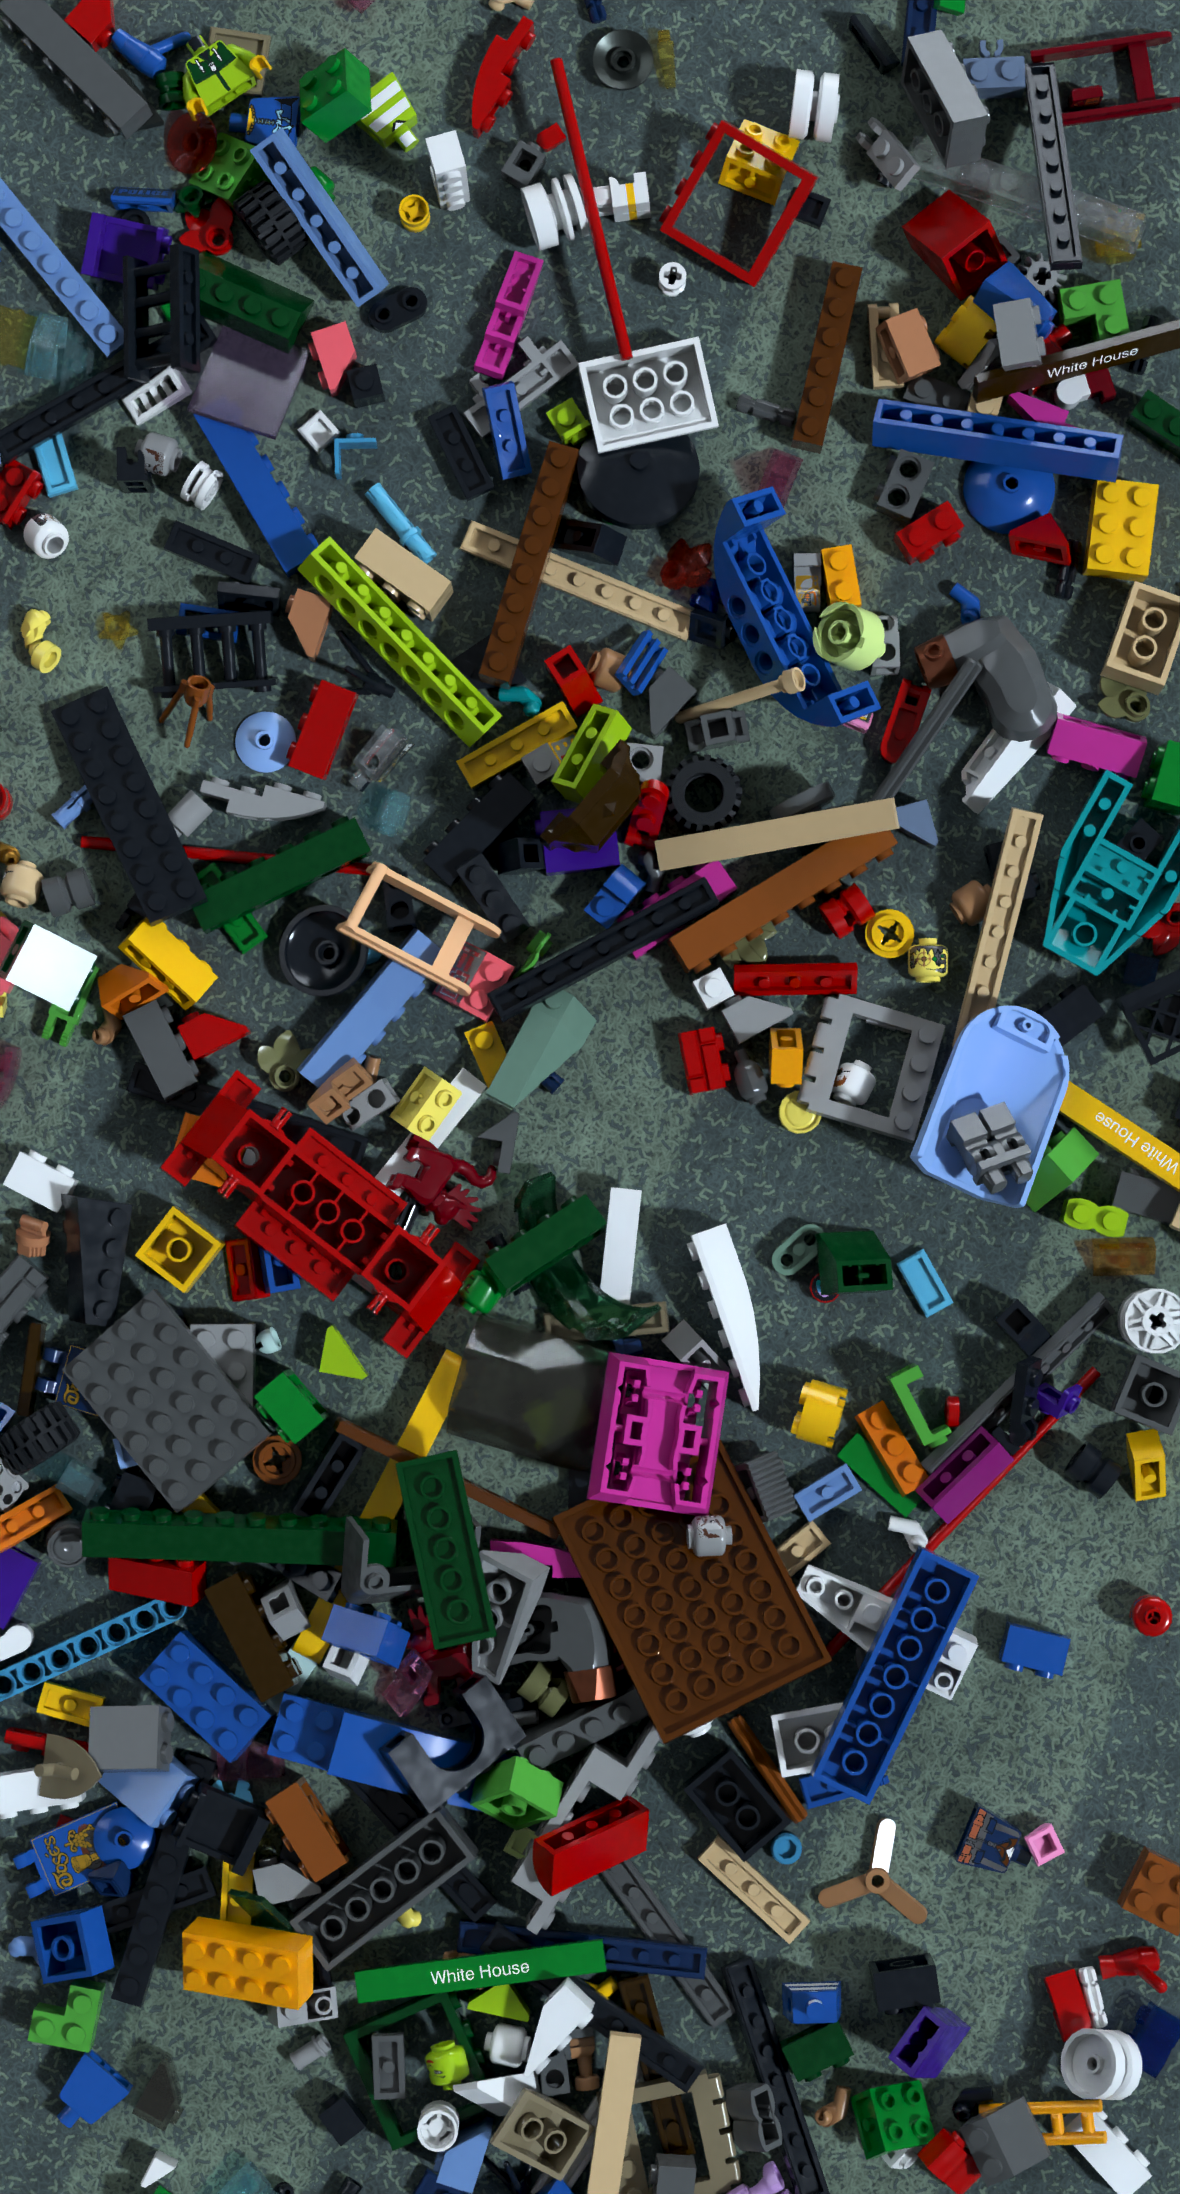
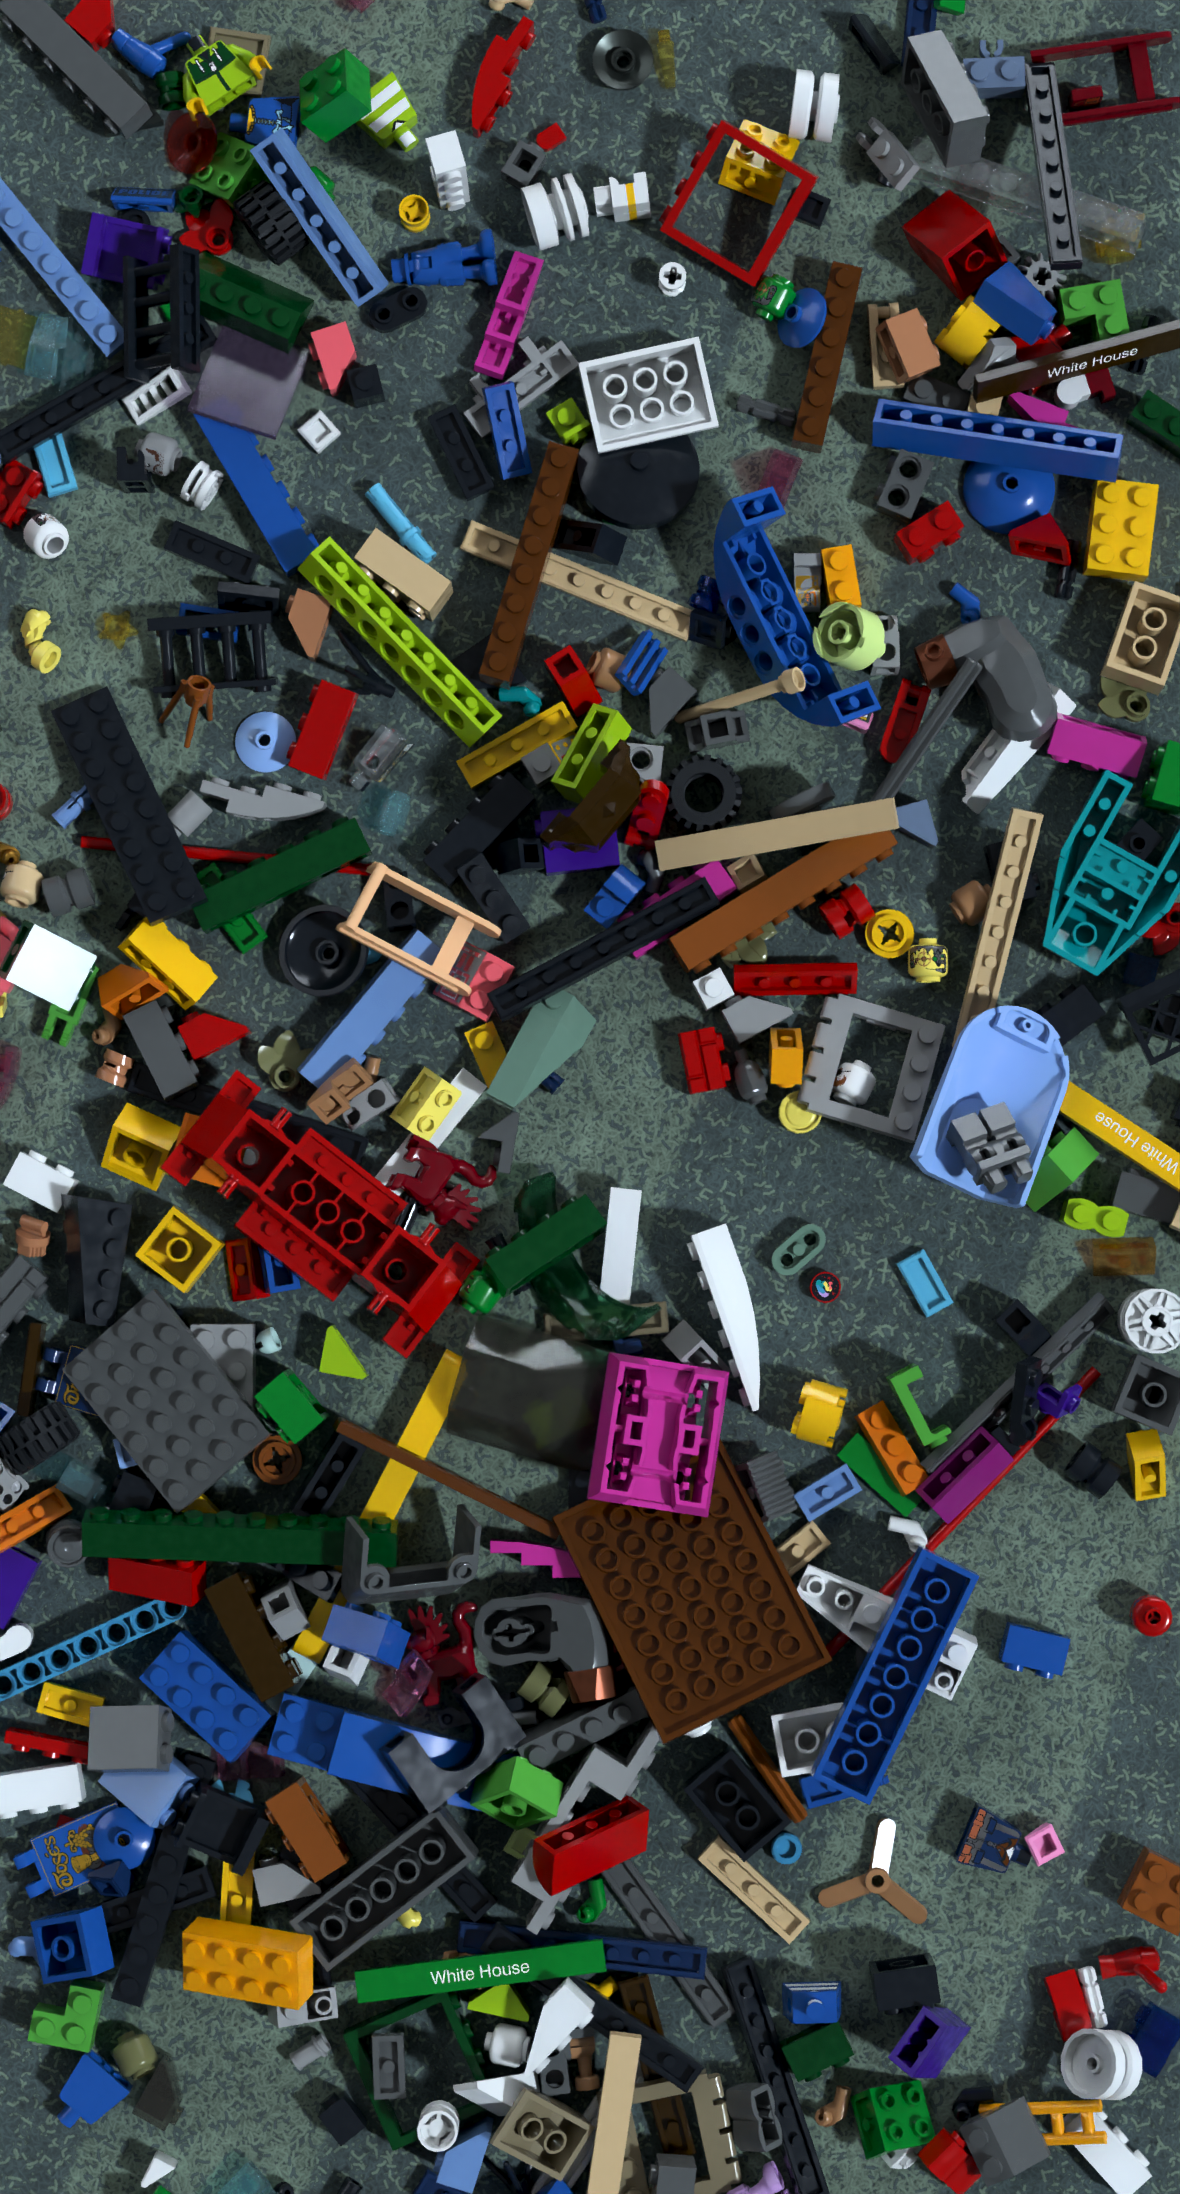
dark tan shield [34,1733,102,1799] -> none
clear green piece [228,1889,294,1932] -> none
dark azure bracket [334,433,377,479] -> none
dark green plate [395,1450,497,1650] -> none
lime head [425,2040,469,2090] -> none
light grey wedge [472,1550,550,1685] -> none
bright green plate [513,930,553,979] -> none
red piece [550,58,633,361] -> none
clear red plate [660,538,713,590] -> none
light grey head [686,1515,732,1557] -> none
dark green slope [816,1231,893,1295] -> none
red tile [944,1396,960,1427] -> none
light grey brick [993,298,1046,371] -> none
none -> nougat wheel [95,1048,135,1088]
none -> yellow slope [101,1103,181,1191]
none -> olive head [112,2030,158,2081]
none -> blue piece [391,229,498,287]
none -> green arm [576,1877,607,1923]
none -> tan plate [726,854,768,894]
none -> green head [751,274,796,322]
none -> blue dish [777,288,827,348]

